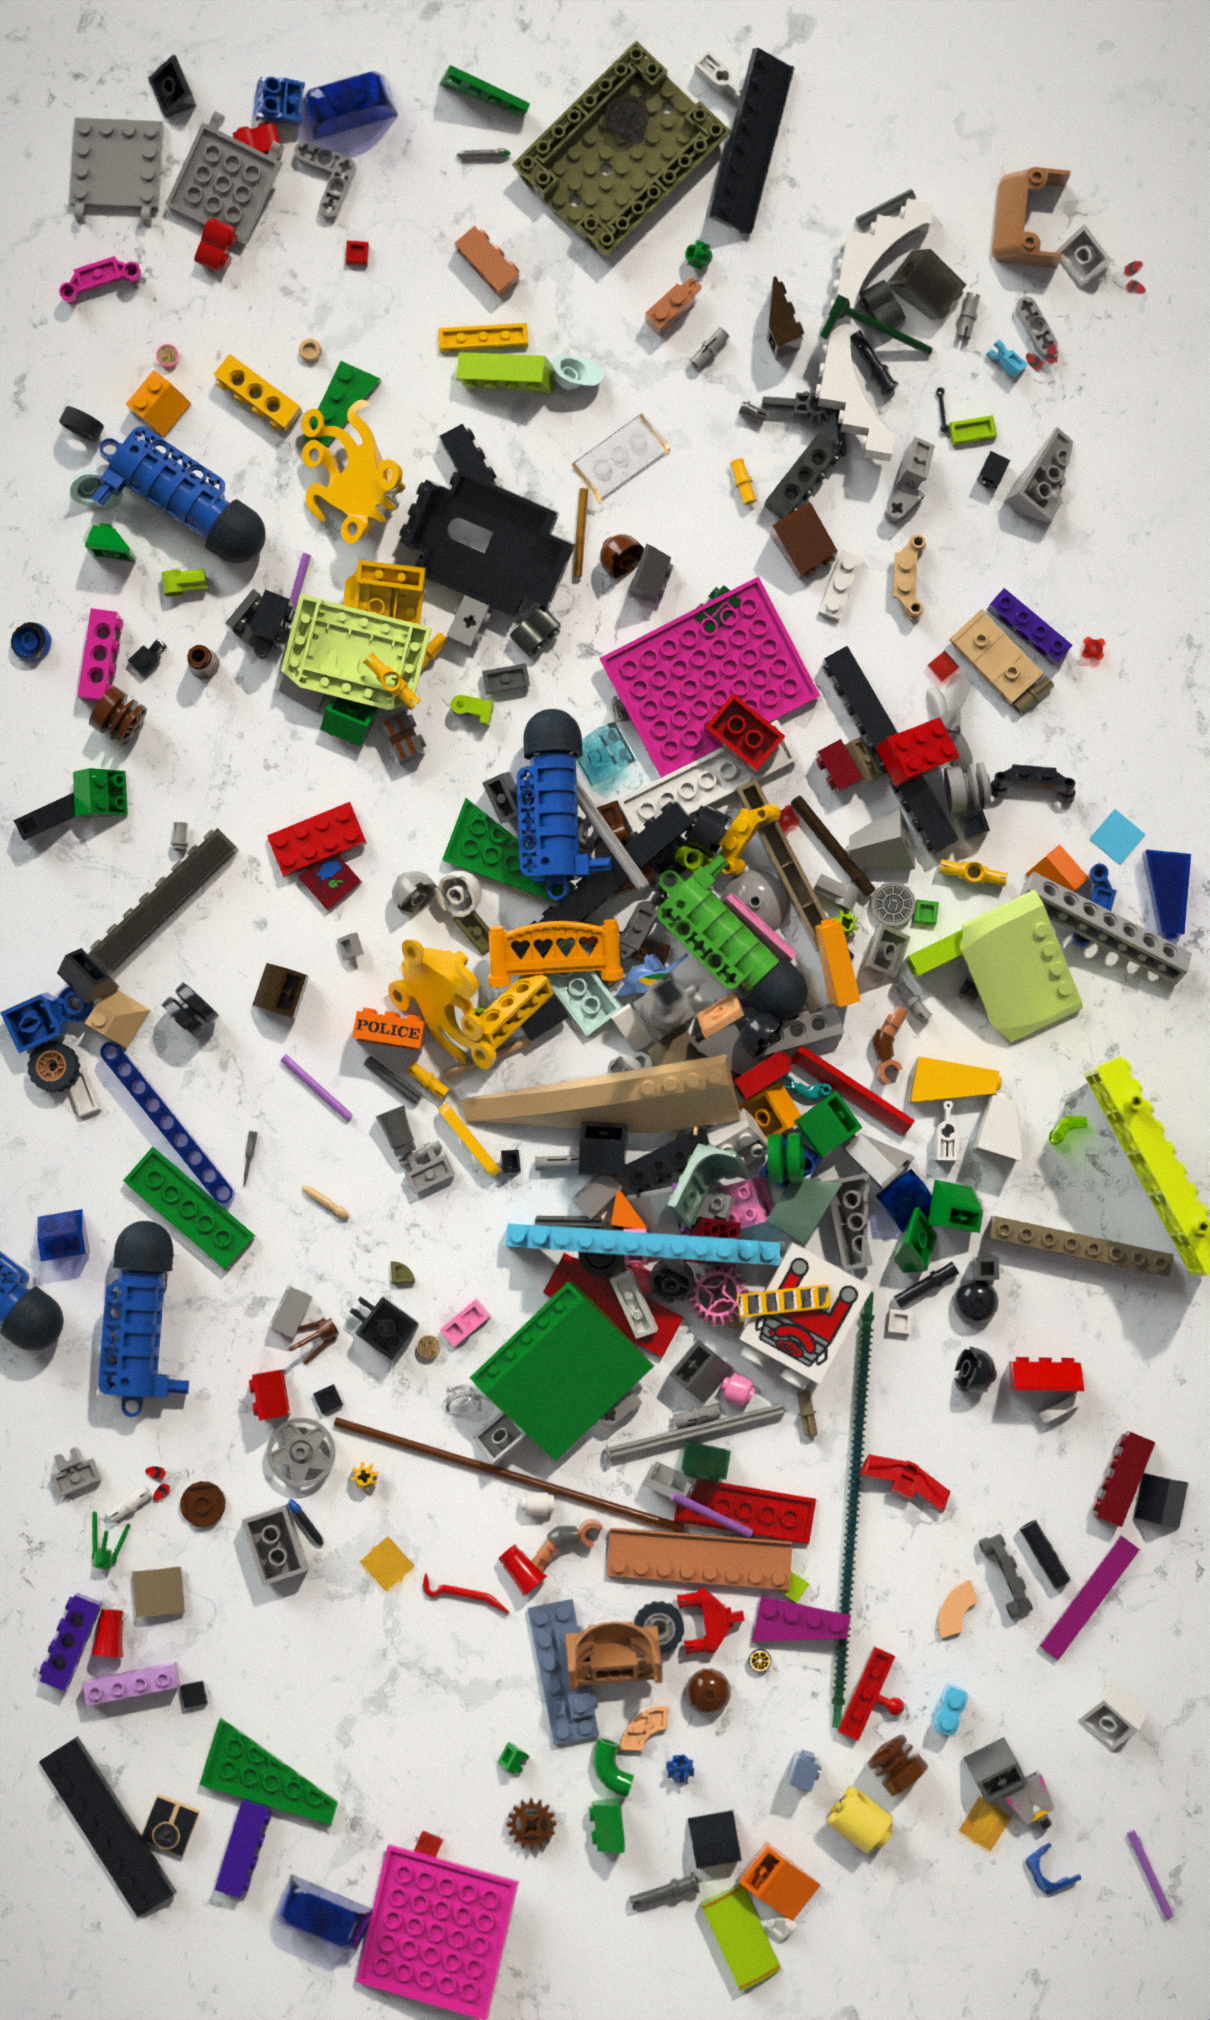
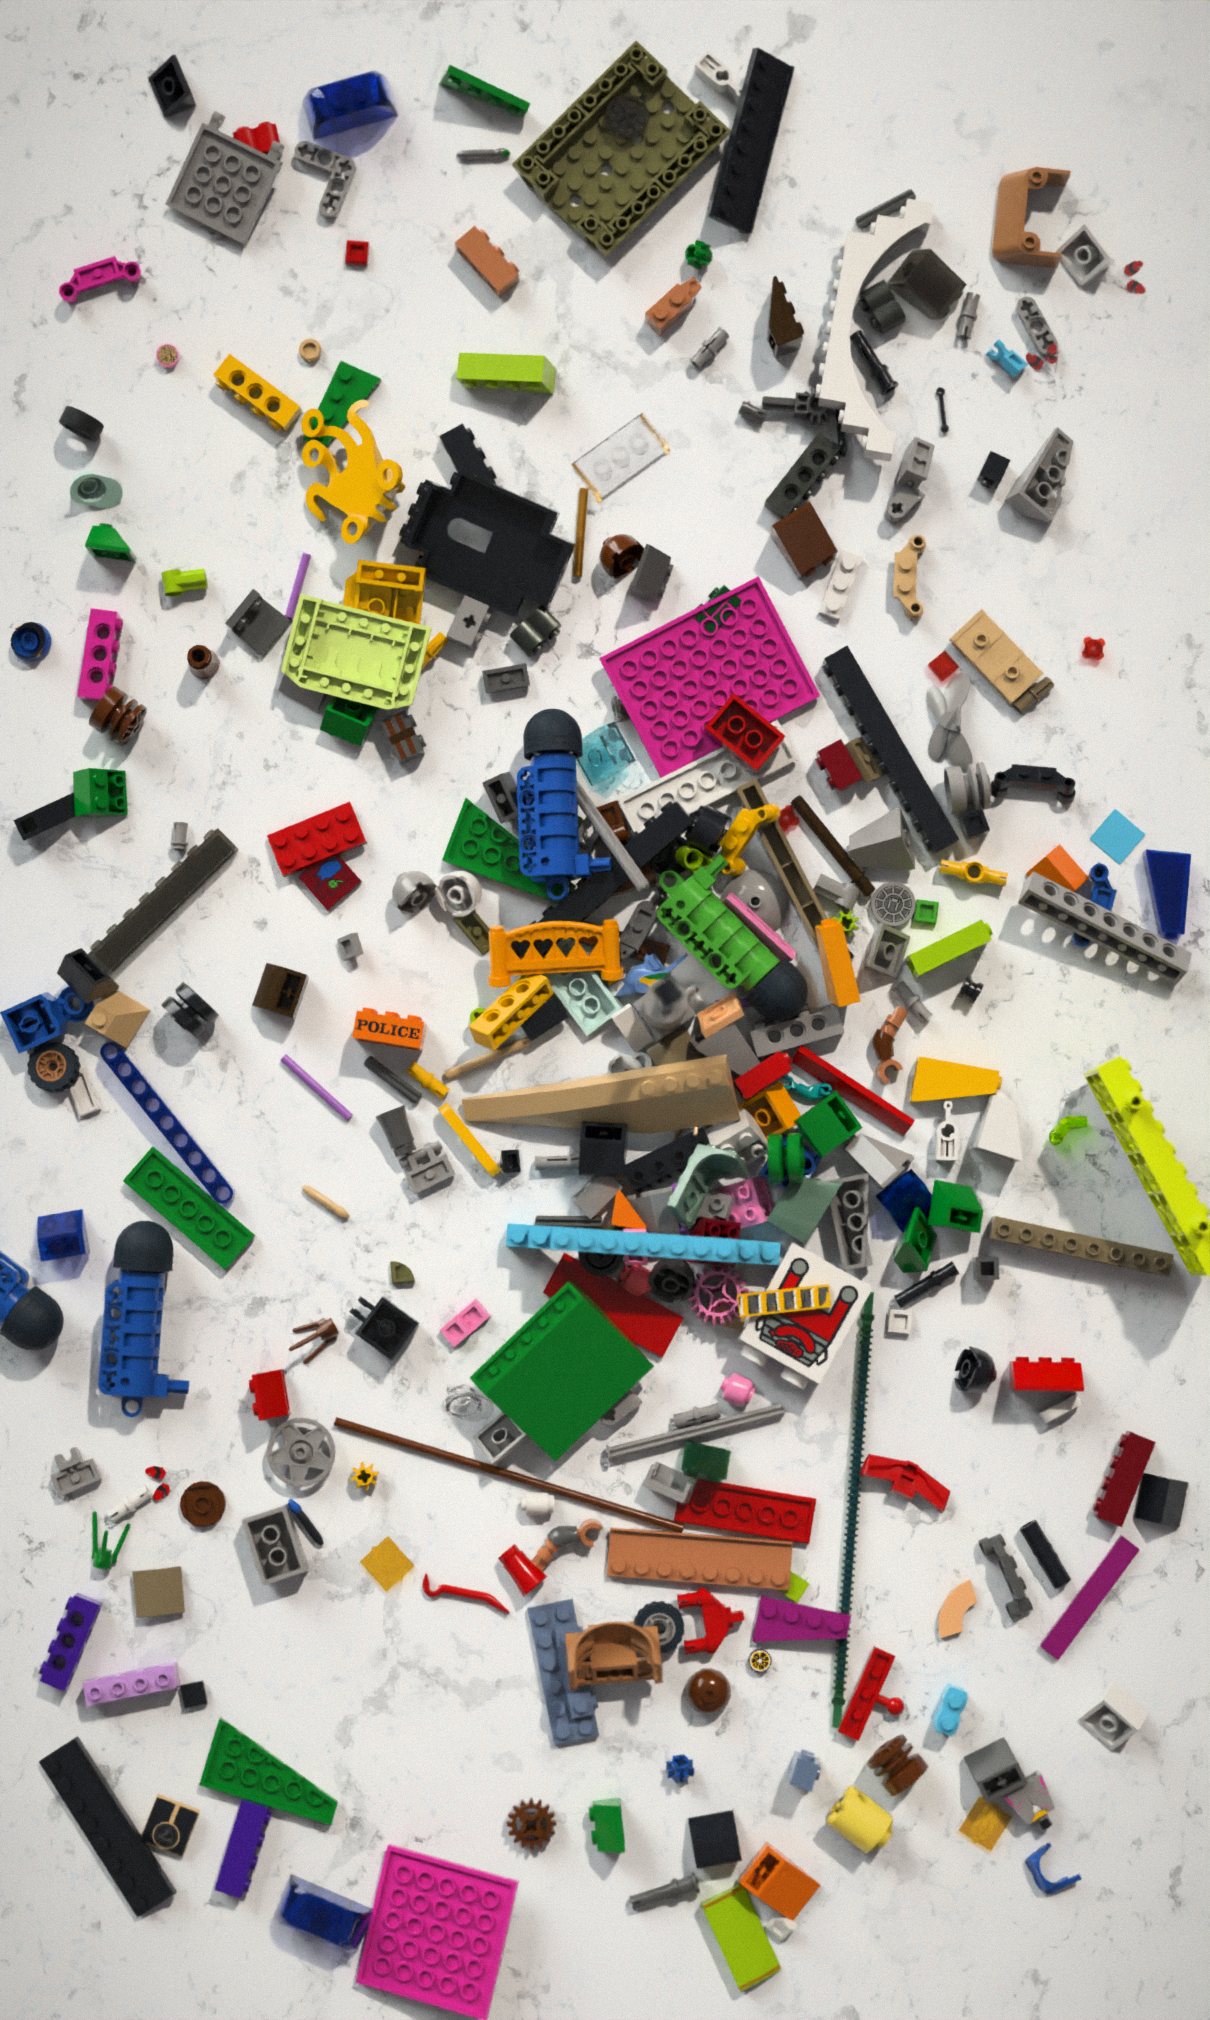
light grey plate [69,117,164,225] -> none
blue piece [91,427,266,563] -> none
red plant [91,1609,124,1658] -> none
light orange slope [126,370,192,438] -> none
black plate [128,638,167,677] -> none
red brick [194,218,238,272] -> none
flat silver piece [243,1131,258,1185] -> none
black hinge [250,589,296,659] -> none
blue slope [253,76,305,125] -> none
light grey hinge [269,1285,313,1338] -> none
black tile [313,1384,343,1414] -> none
yellow pin [363,652,421,710] -> none
yellow hips [388,939,496,1070] -> none
clear red tile [414,1830,444,1857] -> none
tile [417,1335,441,1358] -> none
yellow tile [438,323,528,352] -> none
lime leg [451,695,494,726] -> none
green tile [498,1742,530,1773] -> none
light aqua piece [553,354,604,390] -> none
green cylinder [593,1738,634,1797] -> none
white plate [610,1269,658,1339] -> none
light nougat tile [620,1705,668,1752] -> none
dark grey slope [669,1339,732,1403] -> none
medium lavender bar [671,1492,753,1538] -> none
yellow pin [730,458,757,505] -> none
black cylinder [740,1012,784,1058] -> none
dark tan axle [796,1391,817,1437] -> none
dark green bar [820,294,933,355] -> none
red brick [876,717,960,787] -> none
lime tile [949,415,997,446] -> none
black cylinder [953,1279,999,1325] -> none
yellowish green slope [960,890,1083,1042] -> none
dark purple brick [986,588,1073,667] -> none
medium lavender bar [1126,1830,1174,1919] -> none

